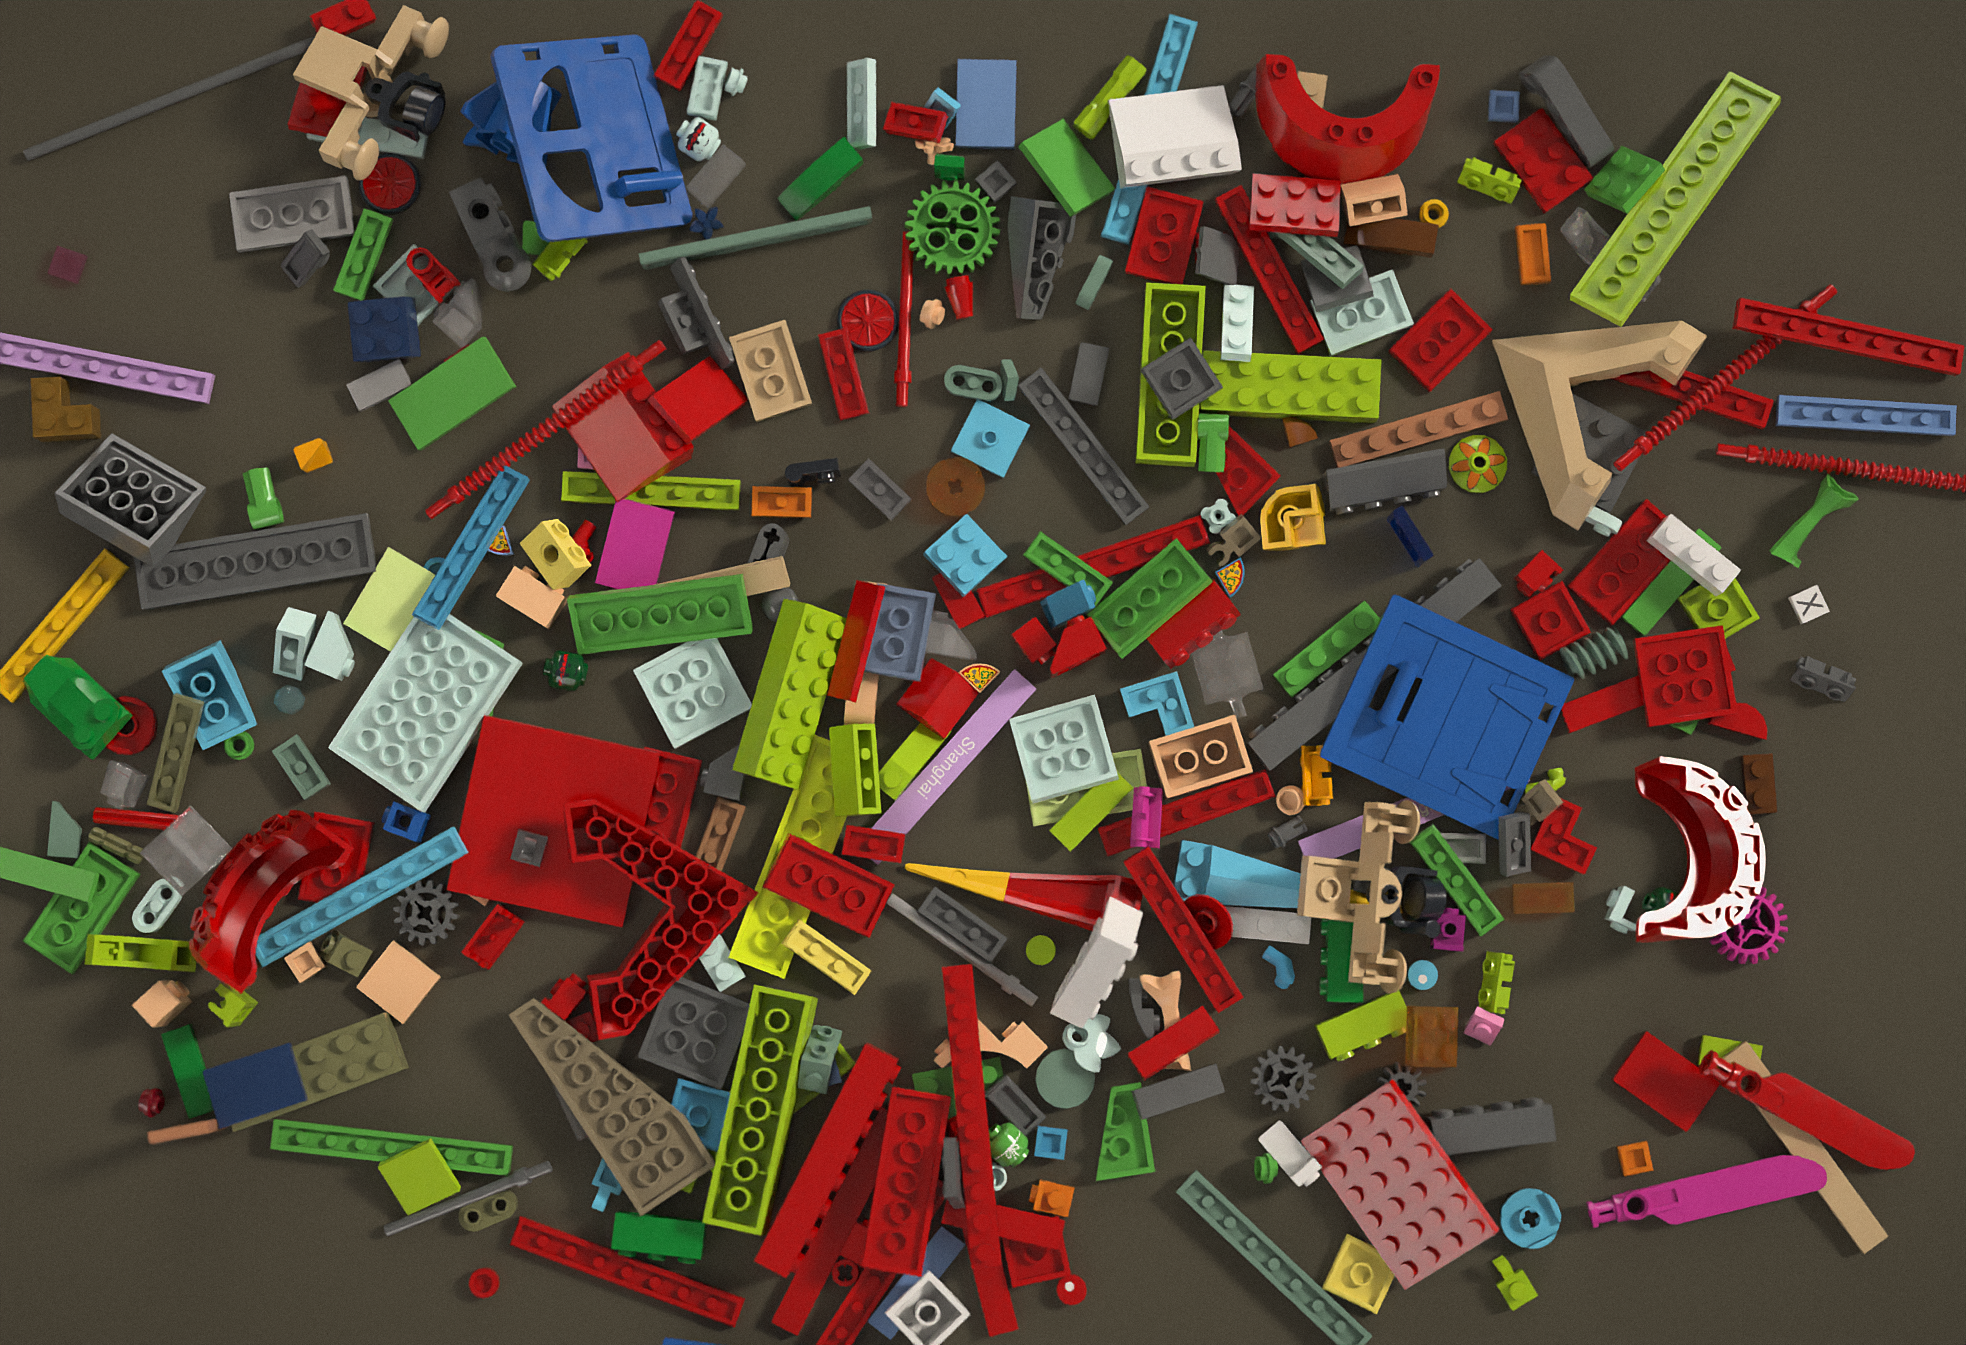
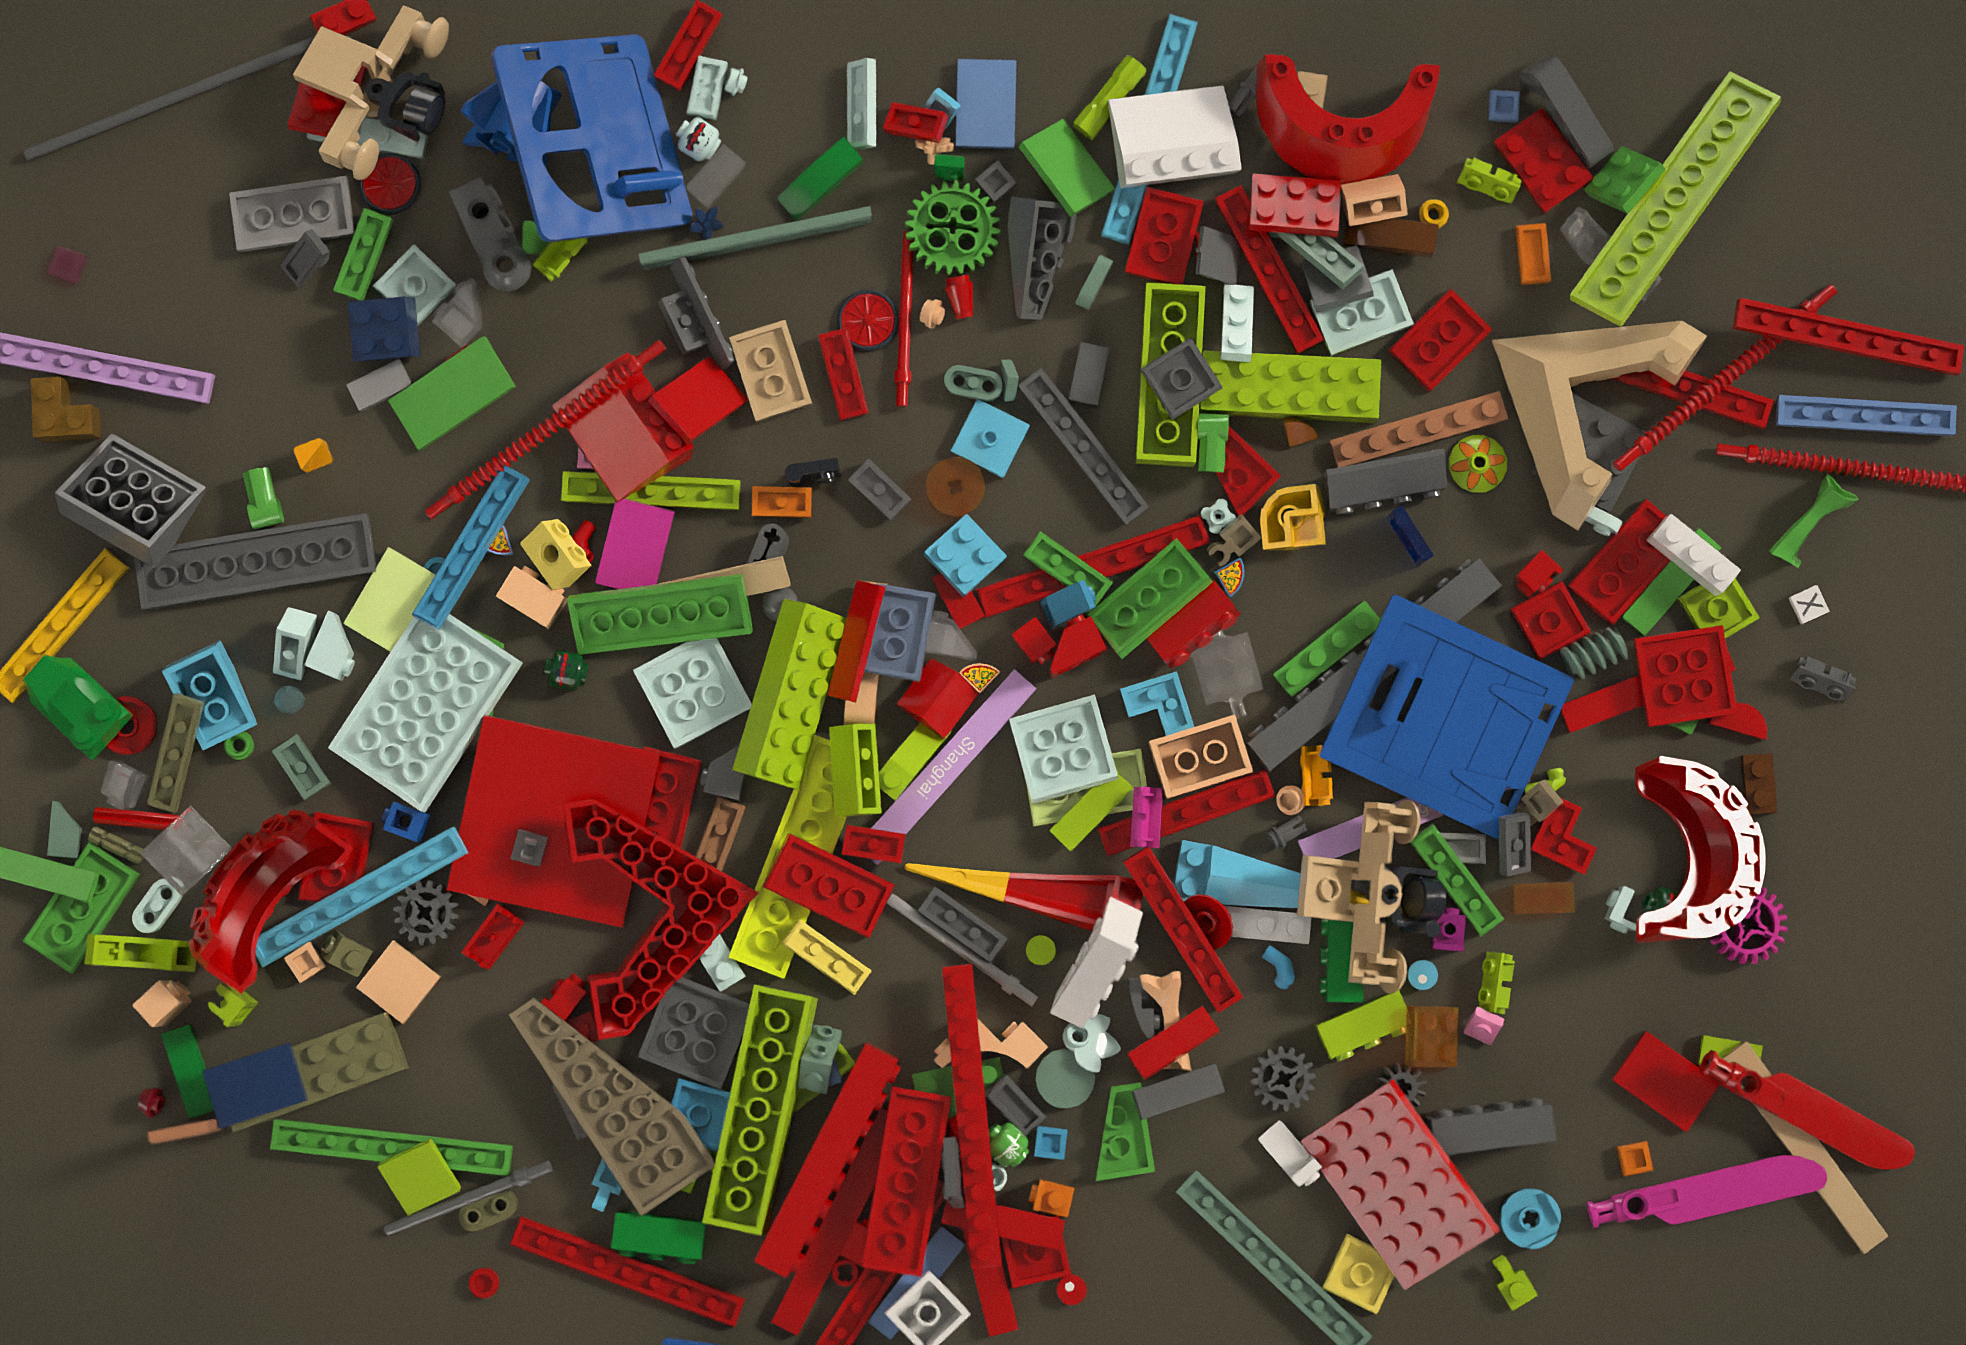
red piece [407,247,461,304] -> none
bright green plate [1254,1153,1278,1183] -> none

